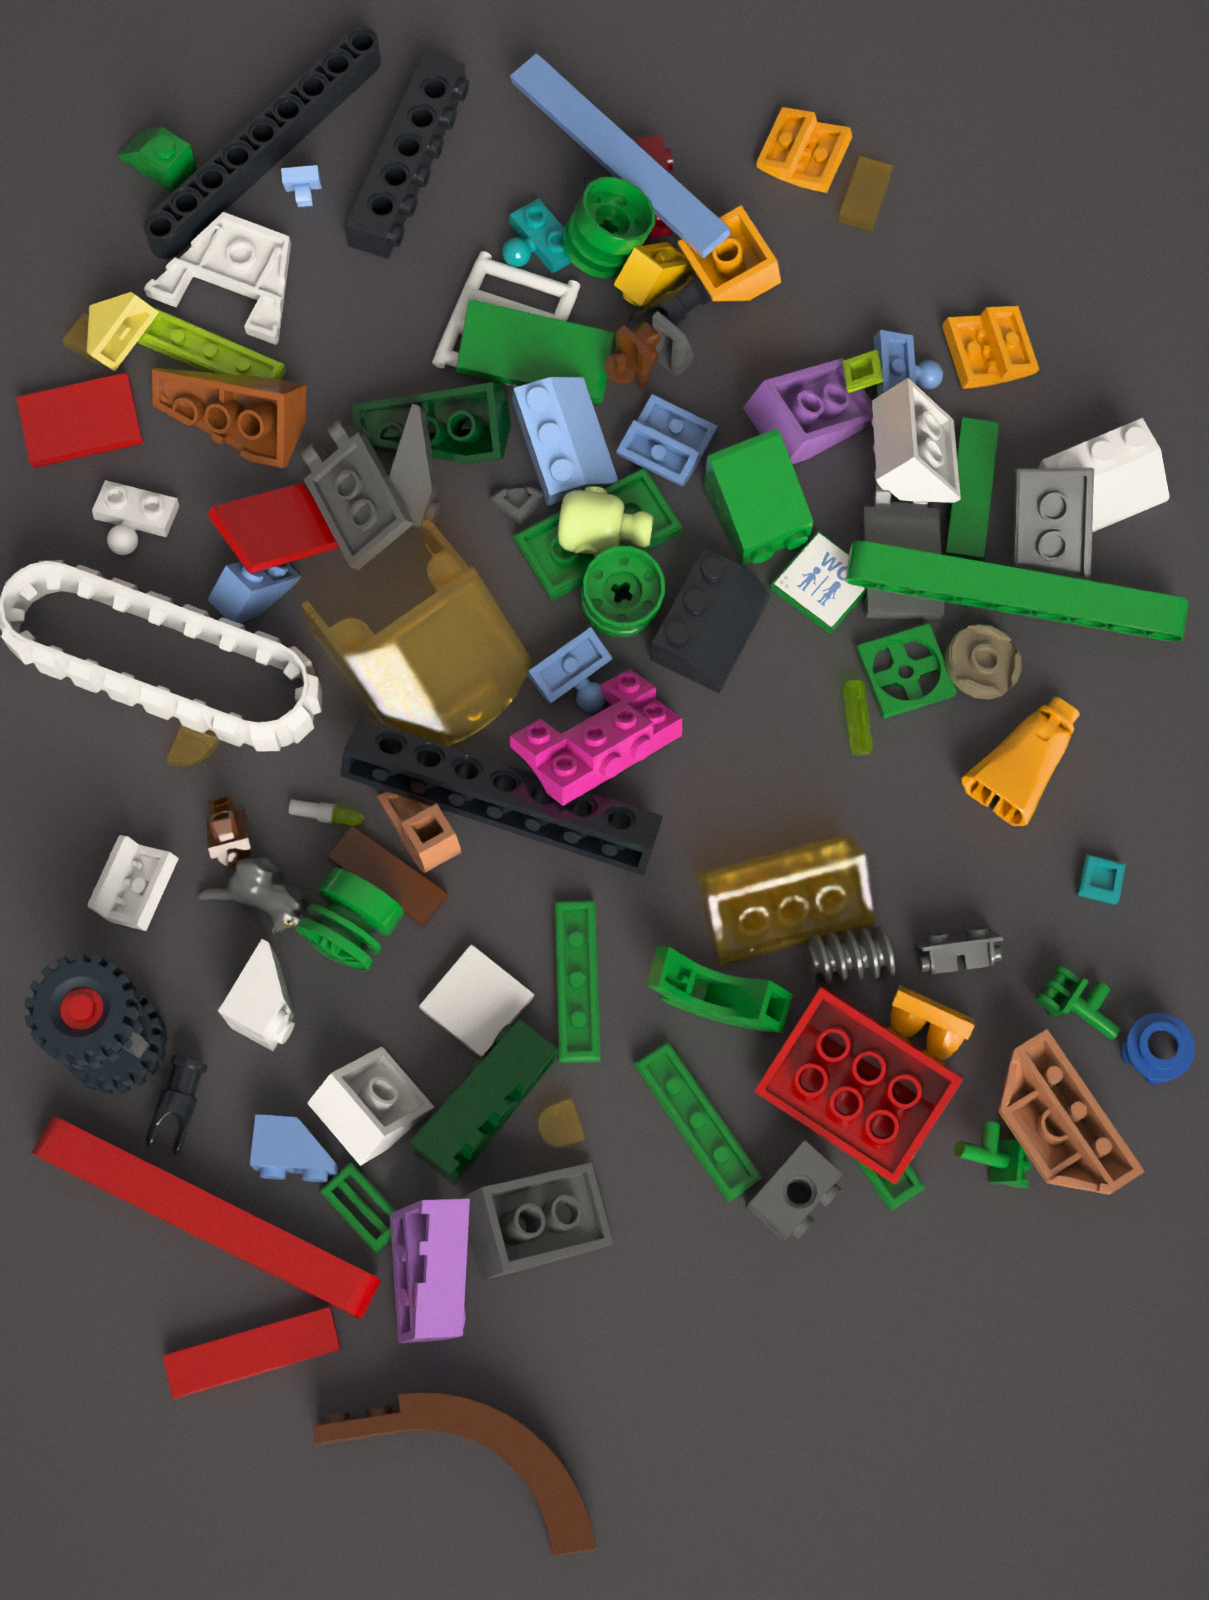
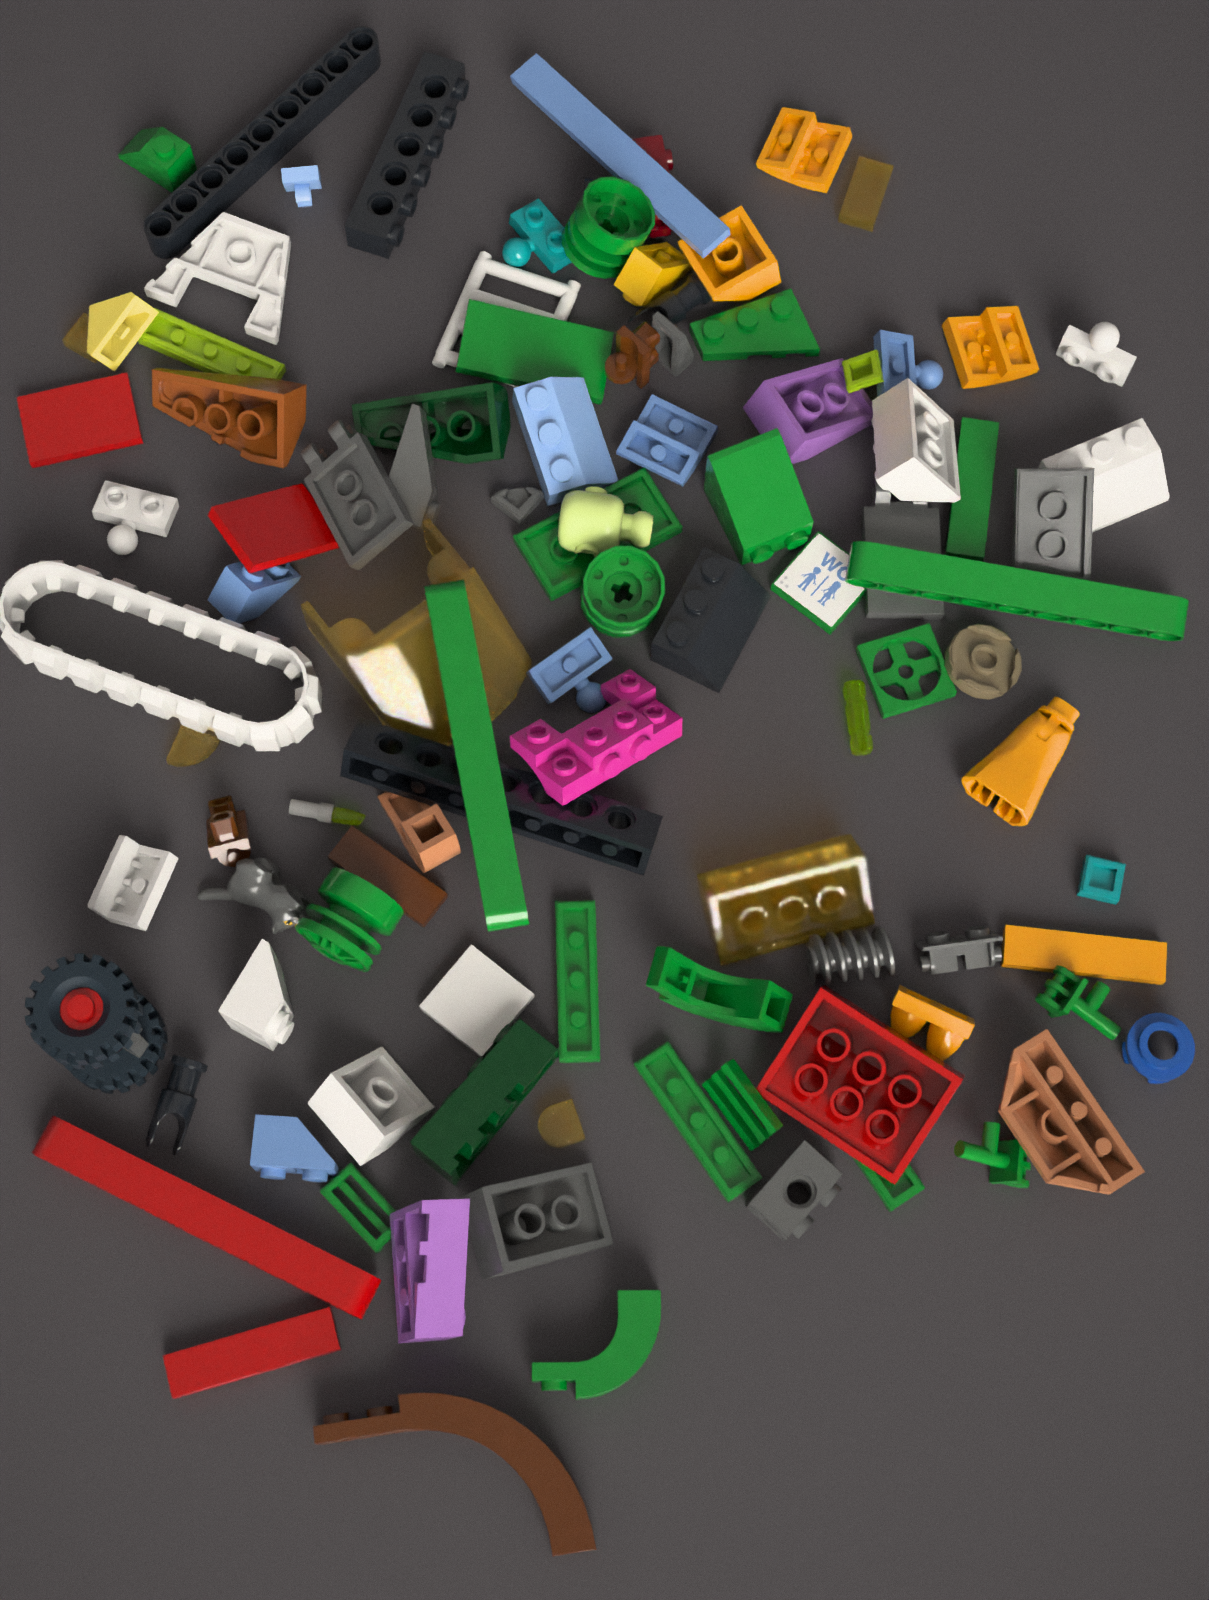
none -> green beam [424,579,529,932]
none -> green arch [532,1290,661,1400]
none -> green wing [689,289,820,361]
none -> green tile [702,1059,783,1151]
none -> light orange tile [1001,925,1167,985]
none -> white plate [1056,322,1137,387]

